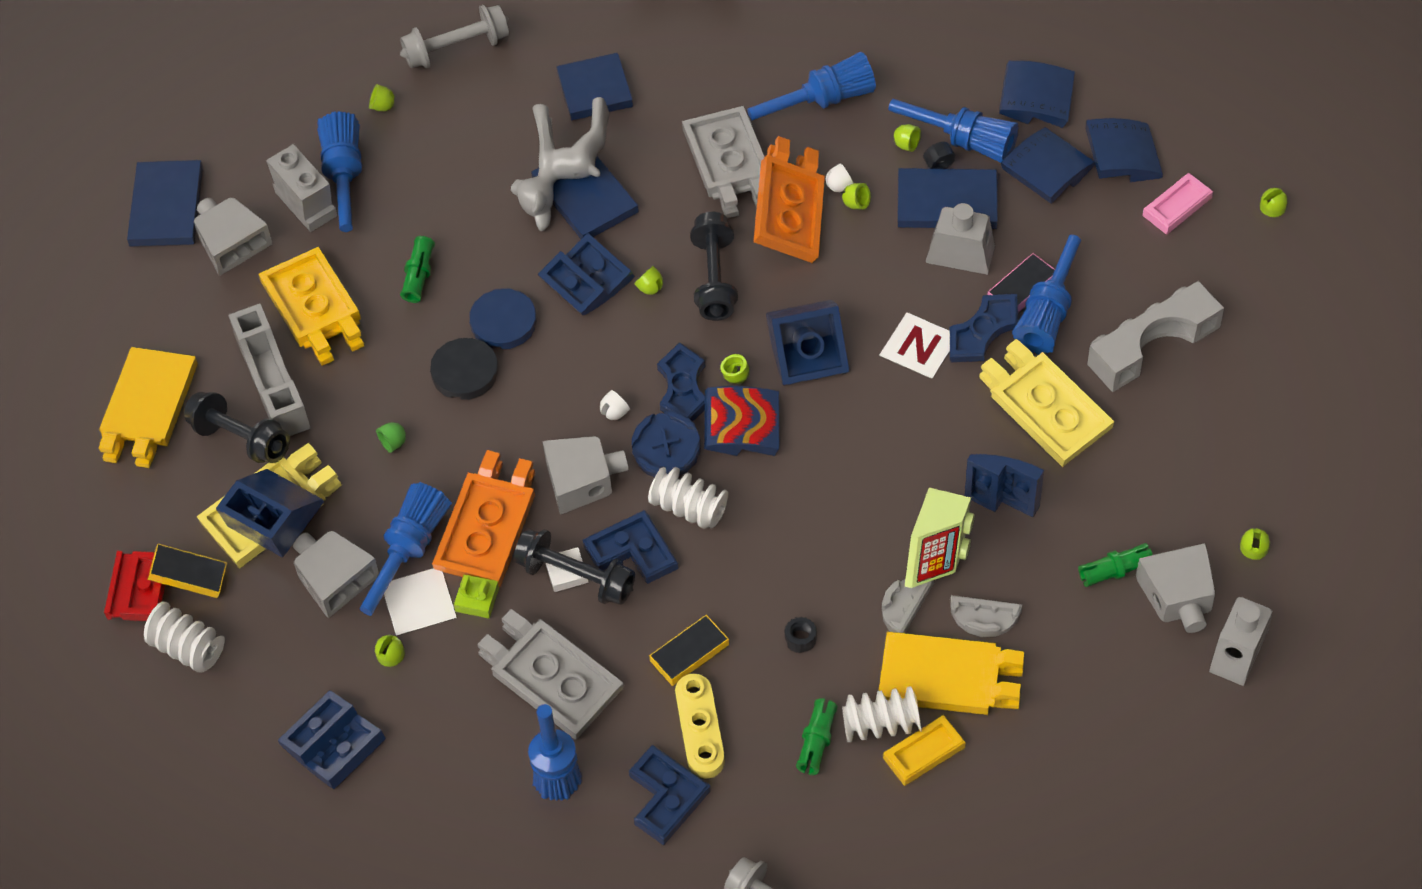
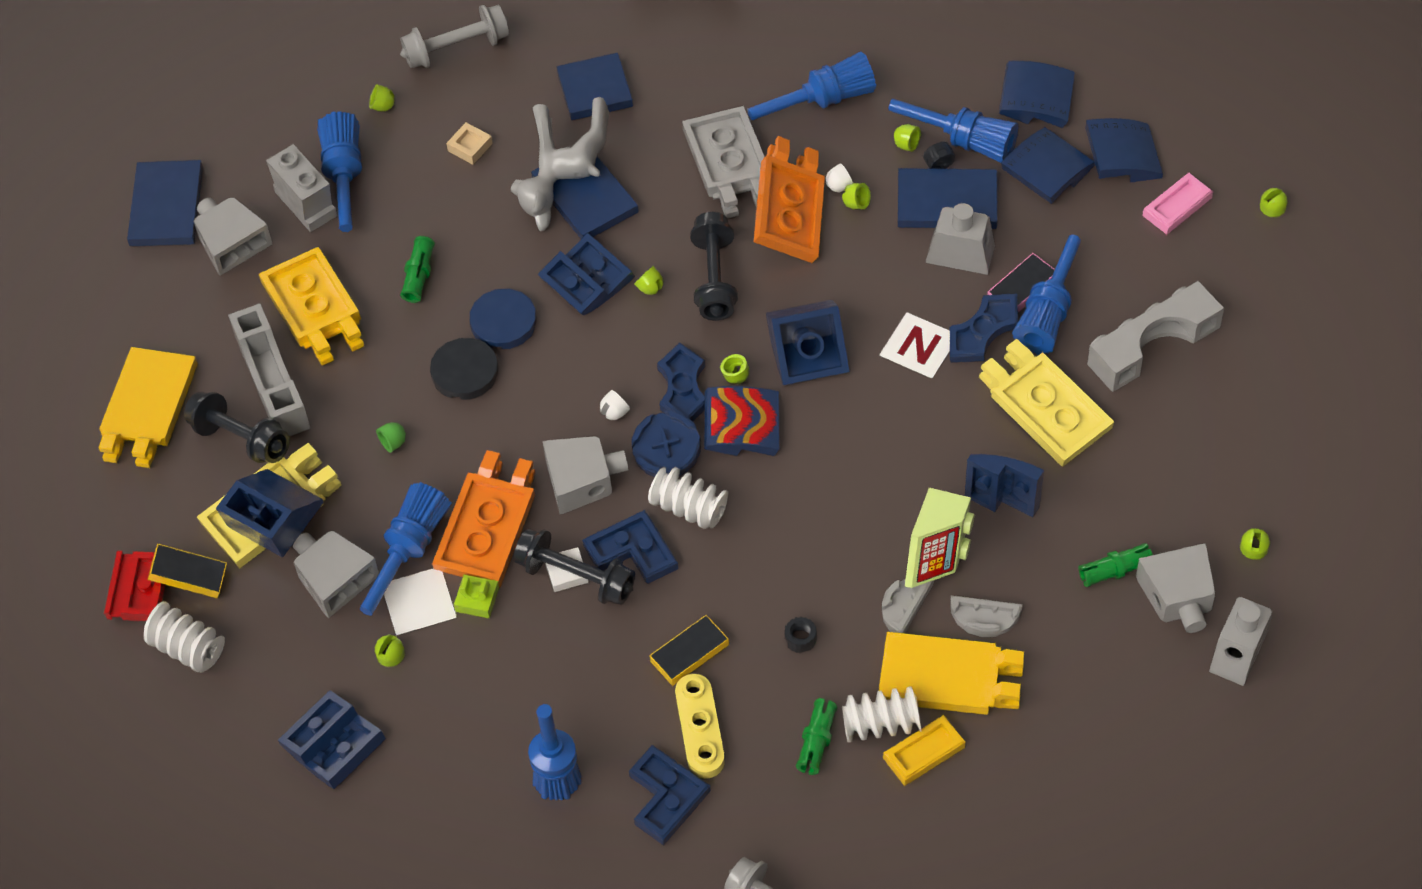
light grey tile [478,609,623,740] -> none
none -> tan tile [446,122,493,165]

